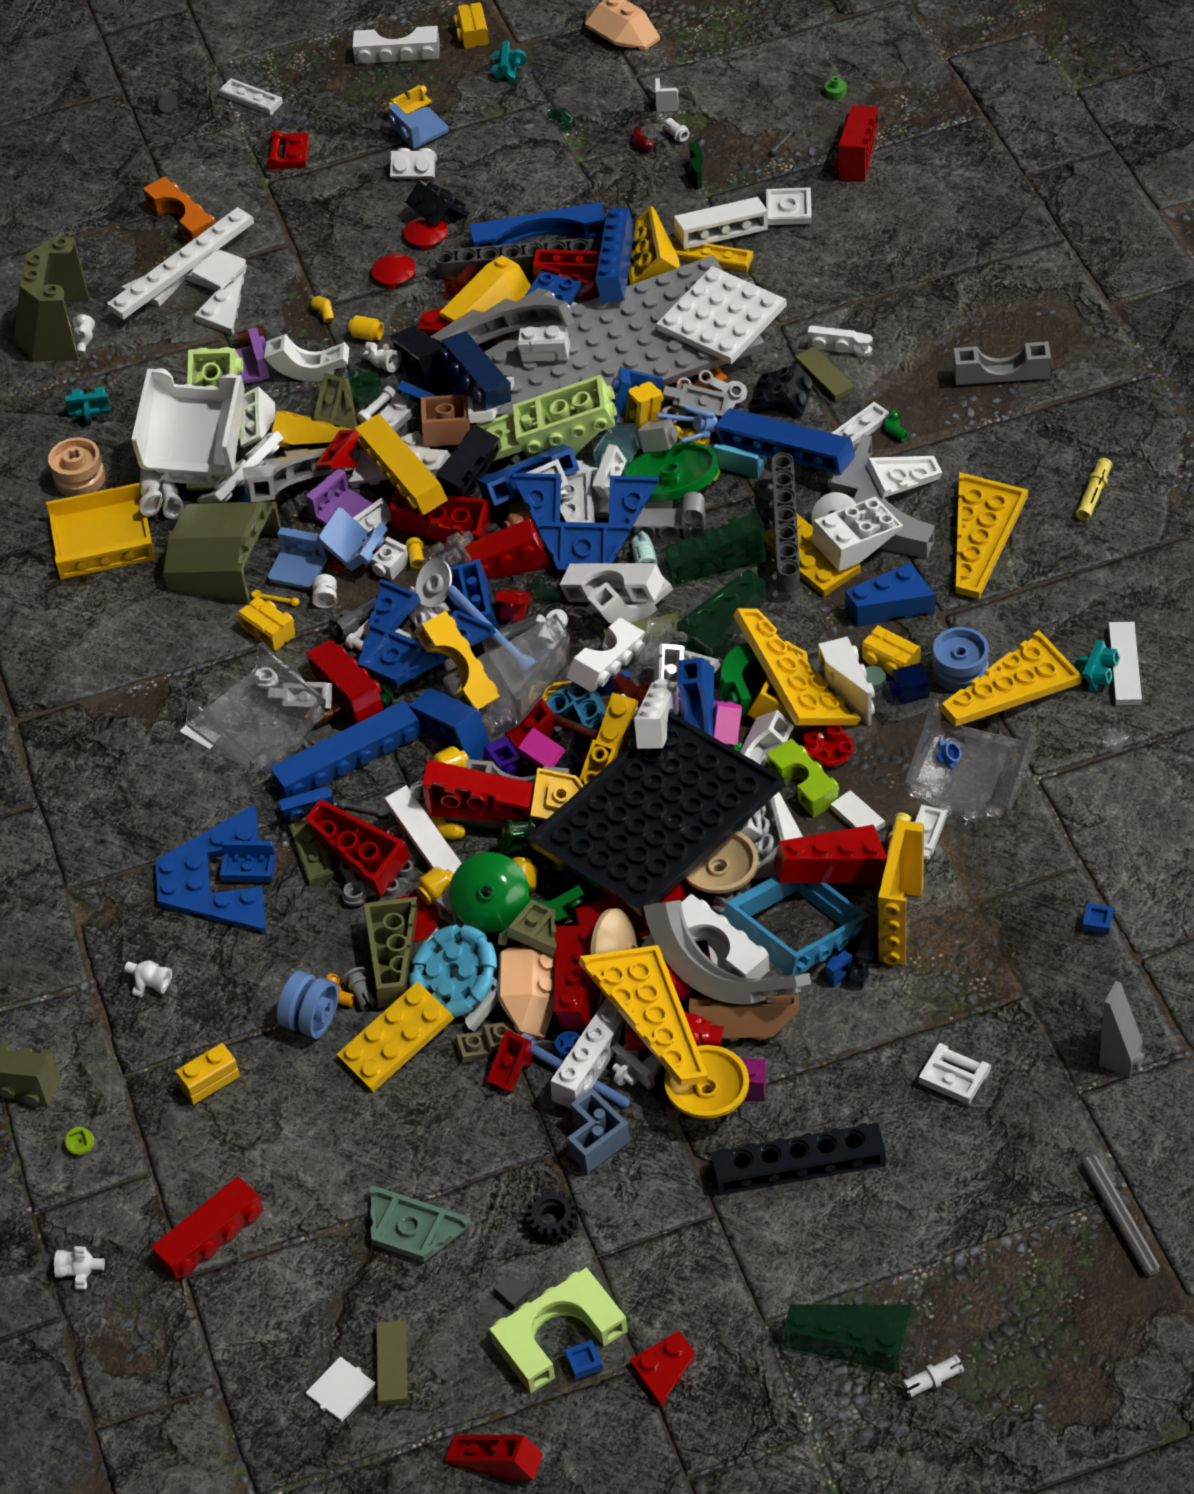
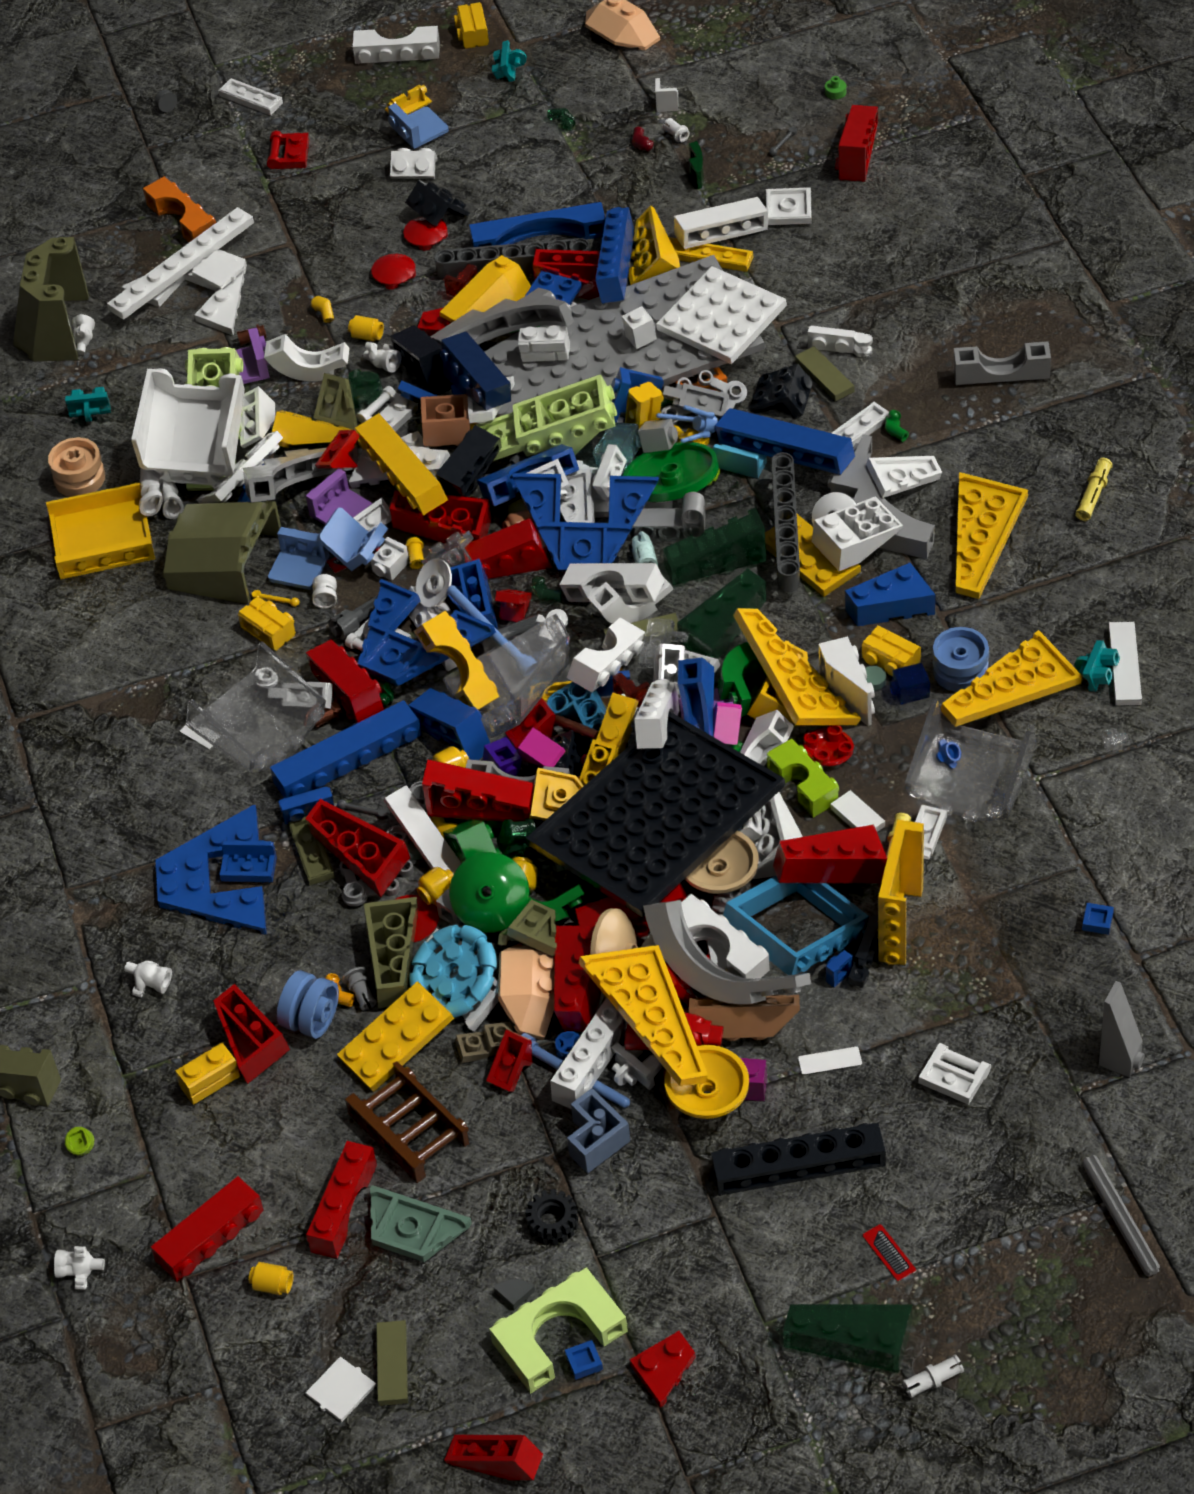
none -> red wedge [213,984,290,1084]
none -> yellow brick [249,1262,294,1295]
none -> red arch [306,1141,377,1259]
none -> reddish brown fence [345,1061,469,1183]
none -> green brick [443,819,502,863]
none -> white brick [622,306,657,349]
none -> white sticker [798,1047,862,1074]
none -> sticker [863,1224,916,1281]

